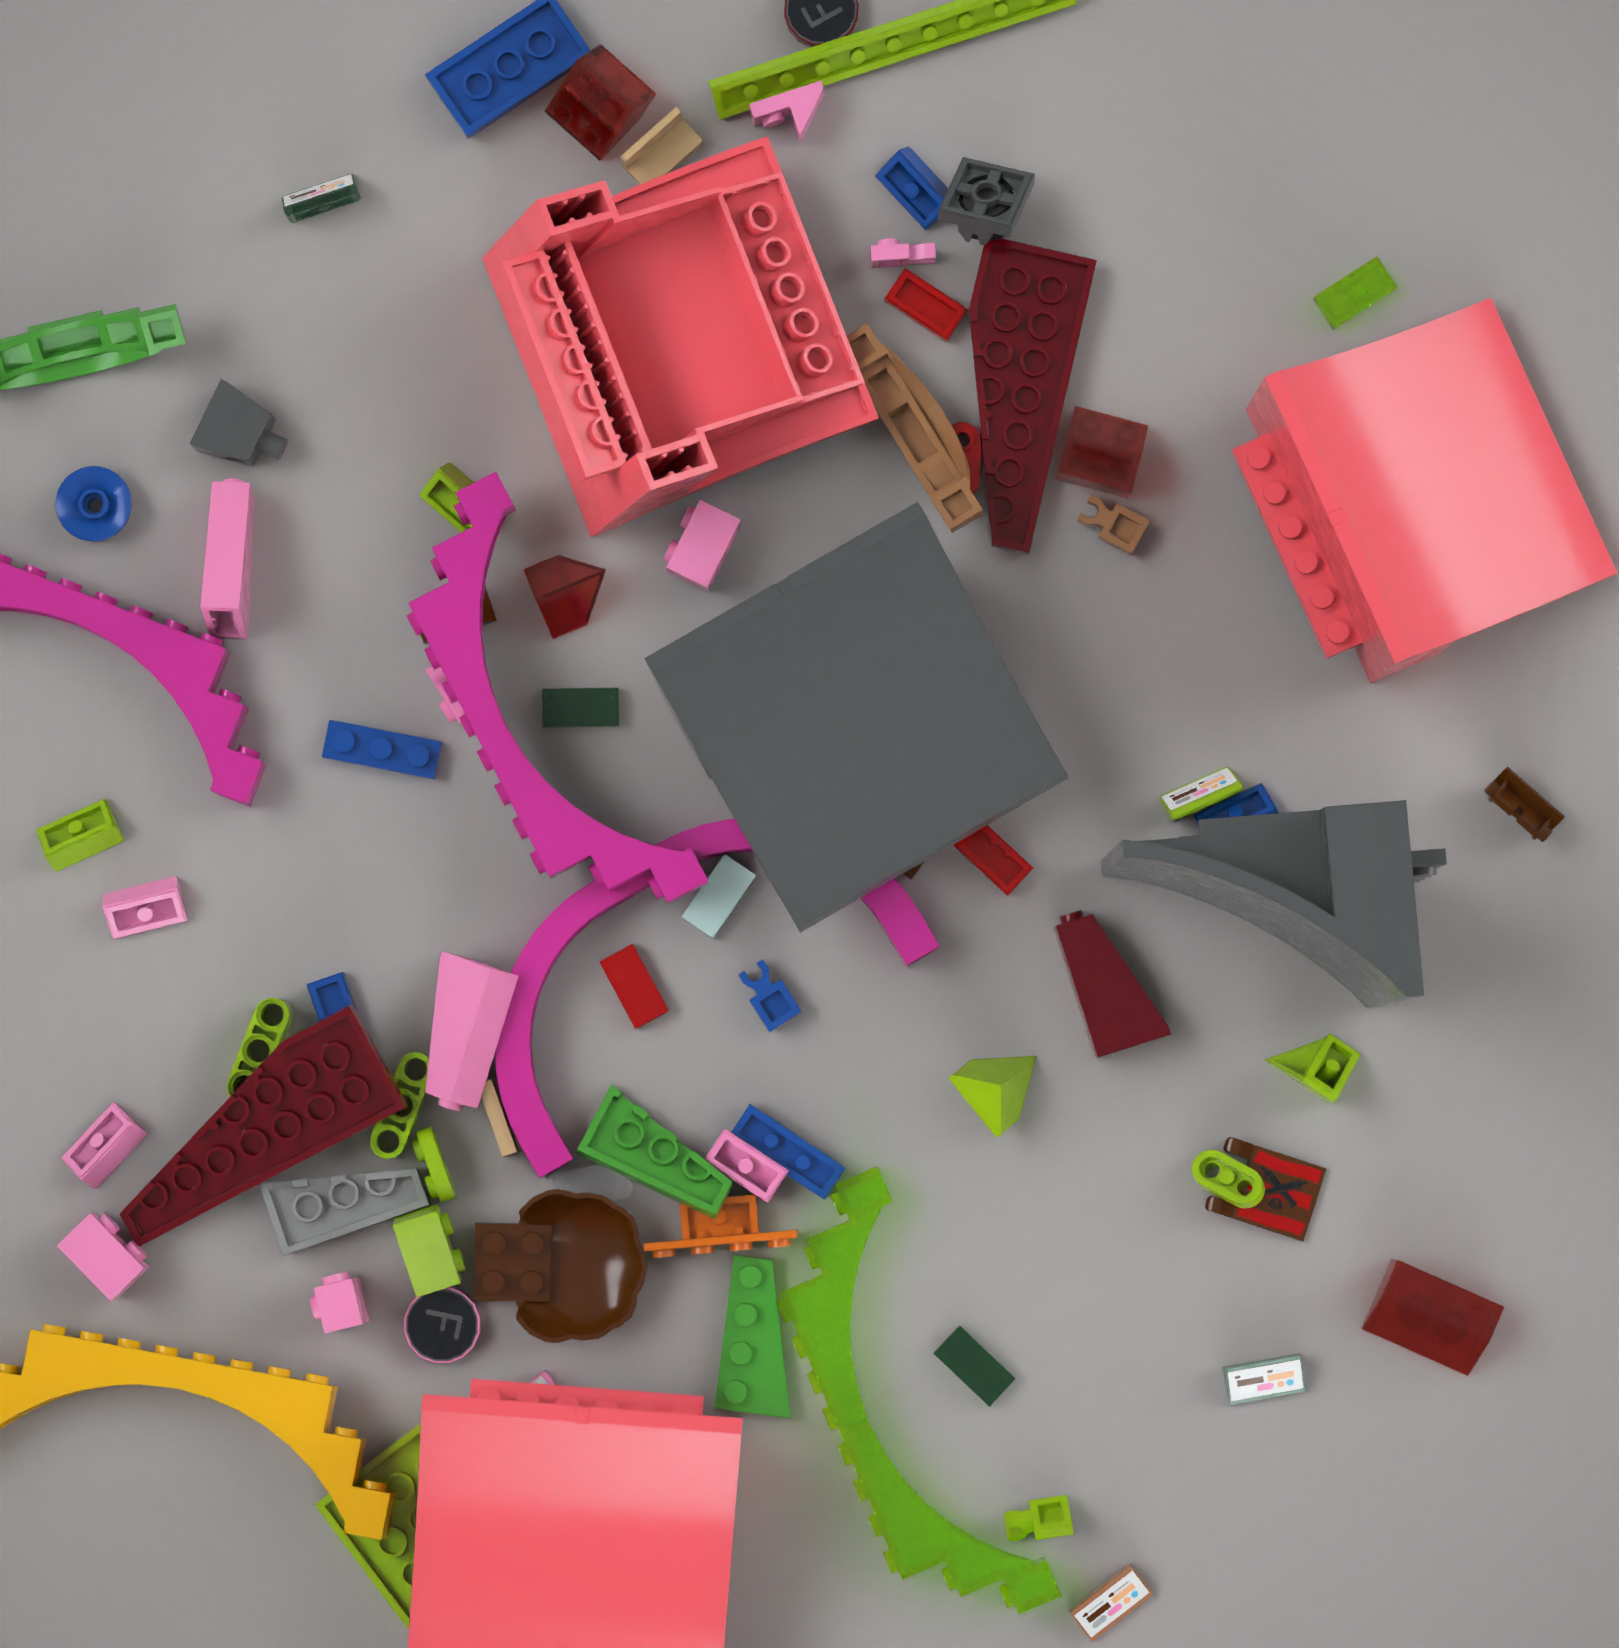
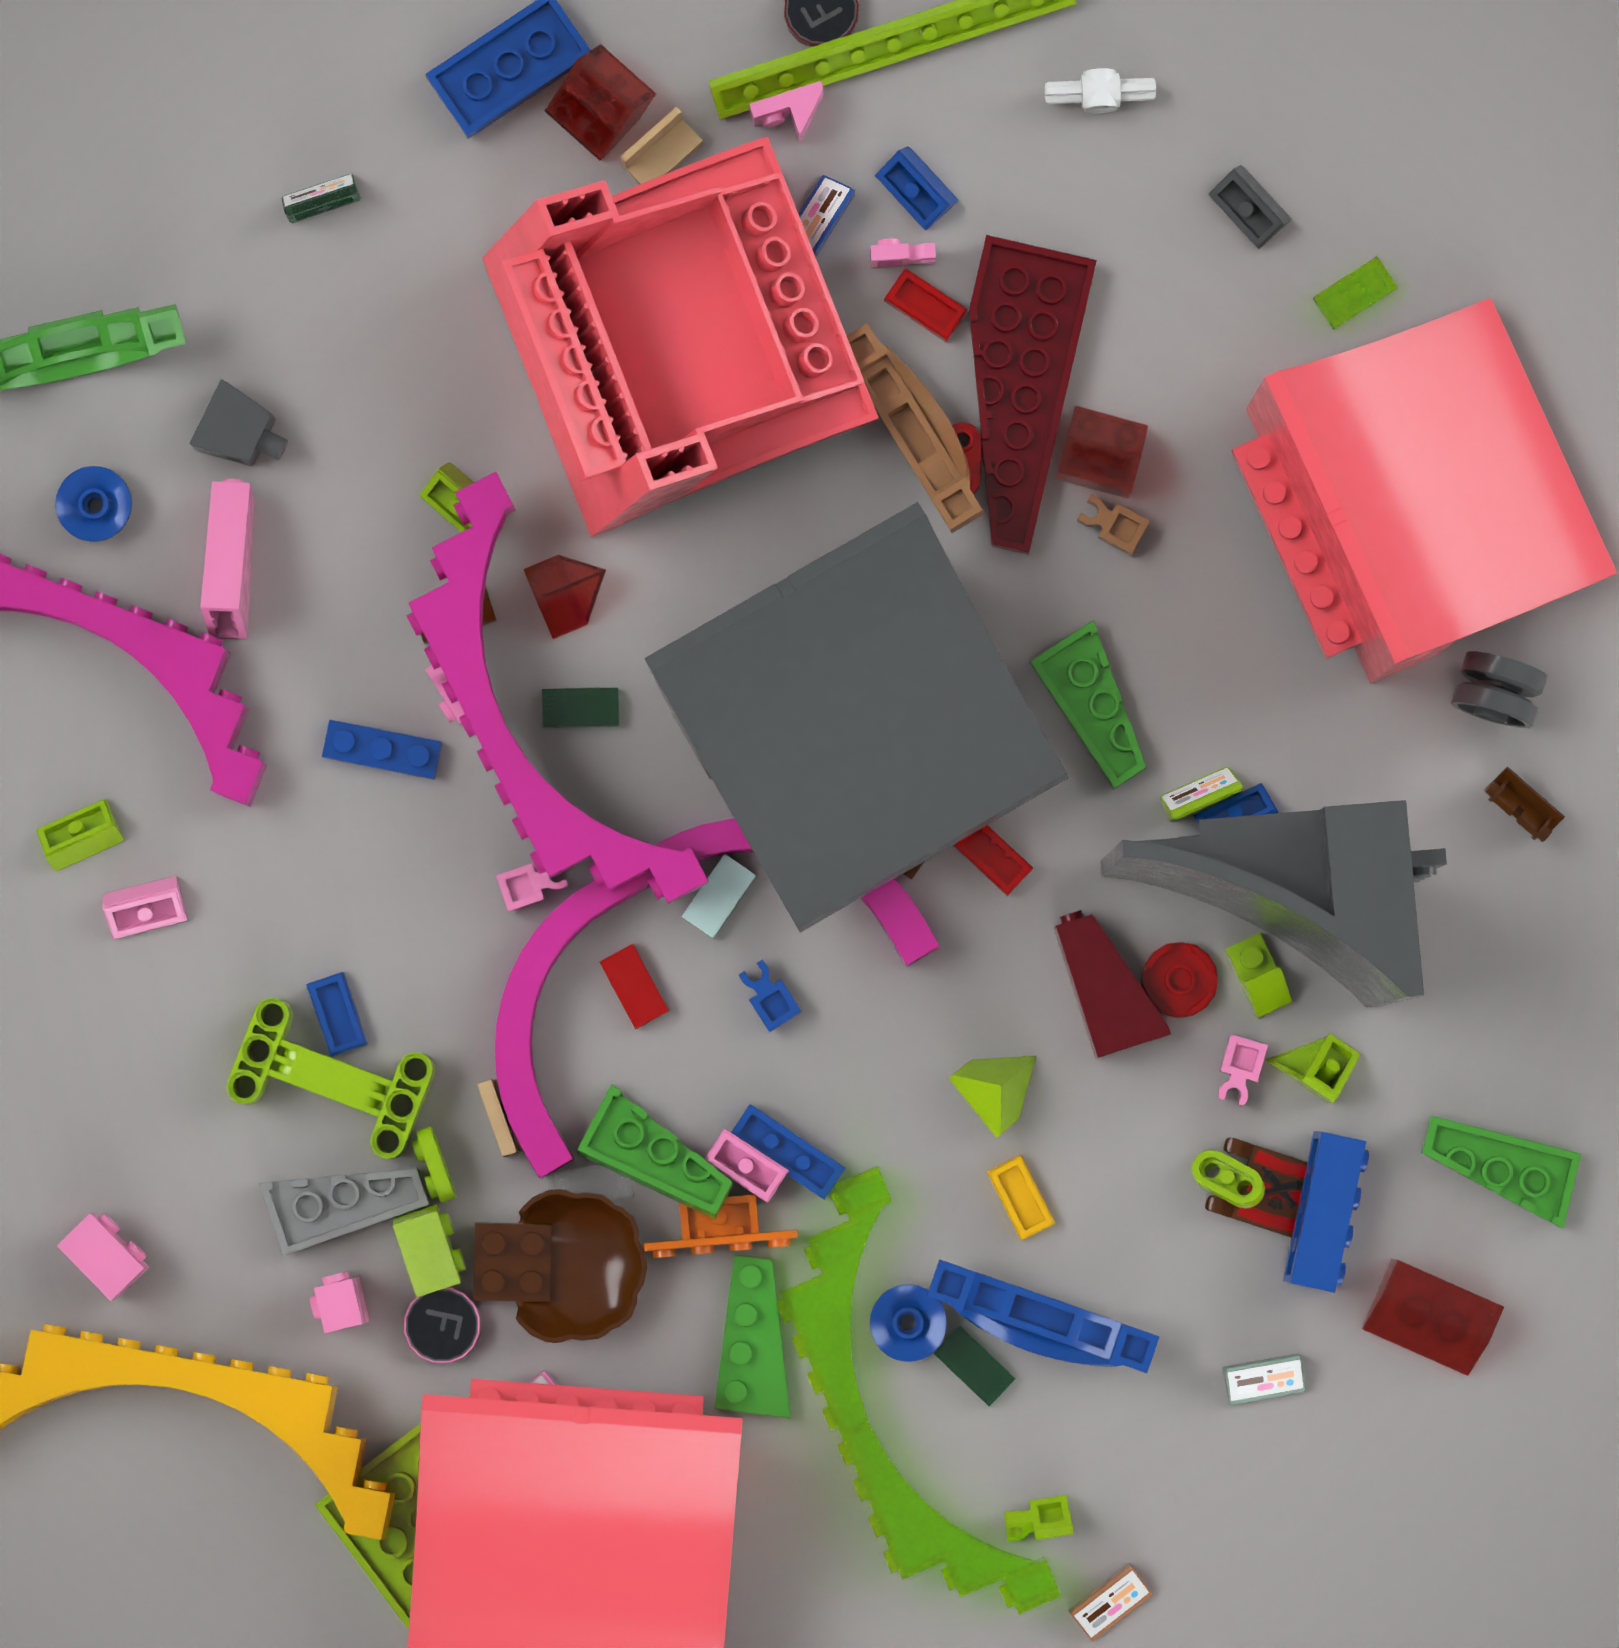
bright pink slope [61,1102,147,1189] -> none
dark red wing [120,1004,408,1247] -> none
bright pink slope [425,951,518,1111] -> none
bright pink brick [663,500,741,592] -> none
dark grey piece [938,157,1035,245] -> none
none -> bright pink plate [496,863,569,912]
none -> slope [798,175,855,257]
none -> blue dish [870,1284,947,1362]
none -> blue piece [926,1259,1159,1373]
none -> yellow tile [987,1155,1055,1241]
none -> bright green wing [1030,620,1146,789]
none -> white axle [1044,68,1156,114]
none -> red tile [1141,942,1218,1018]
none -> dark grey slope [1208,165,1291,249]
none -> bright pink plate [1218,1034,1268,1106]
none -> lime slope [1224,933,1292,1018]
none -> blue brick [1283,1131,1369,1293]
none -> bright green wing [1421,1116,1581,1229]
none -> dark grey wheel [1450,651,1547,728]

